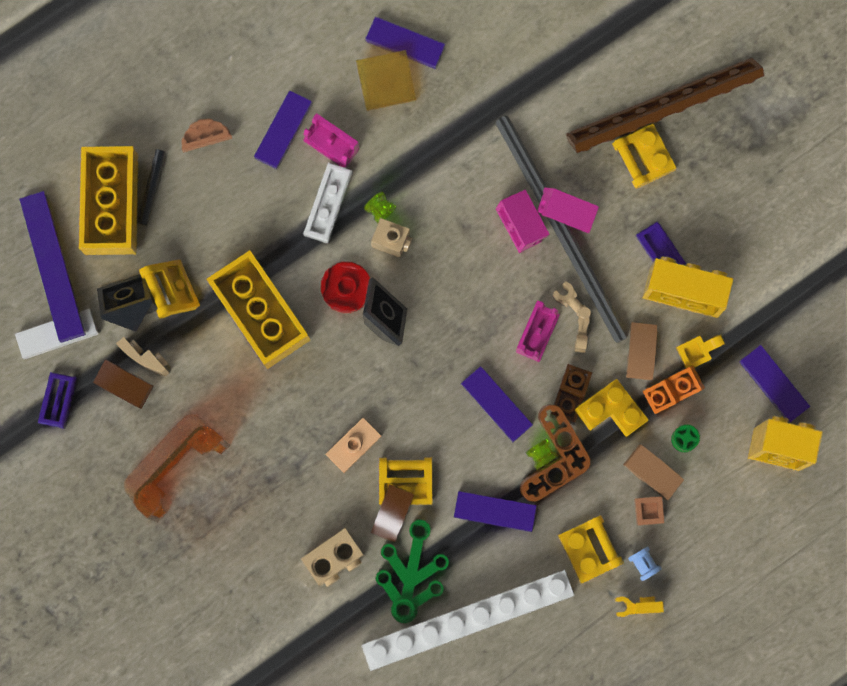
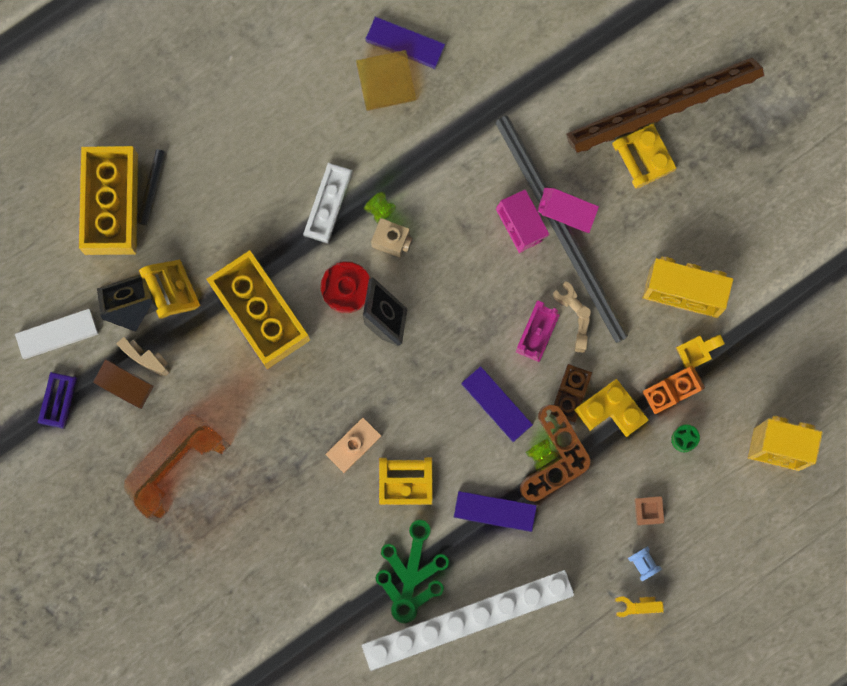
dark purple tile [19,191,86,343] -> none
nougat plate [182,119,233,153] -> none
dark purple tile [254,90,312,170] -> none
tan brick [301,528,364,587] -> none
dark pink hinge [303,113,360,168] -> none
reddish brown slope [370,484,414,543] -> none
yellow plate [558,515,624,584] -> none
medium nougat slope [623,444,684,500] -> none
medium nougat slope [626,322,657,380] -> none
dark purple tile [636,221,686,266] -> none
dark purple tile [739,345,811,423] -> none

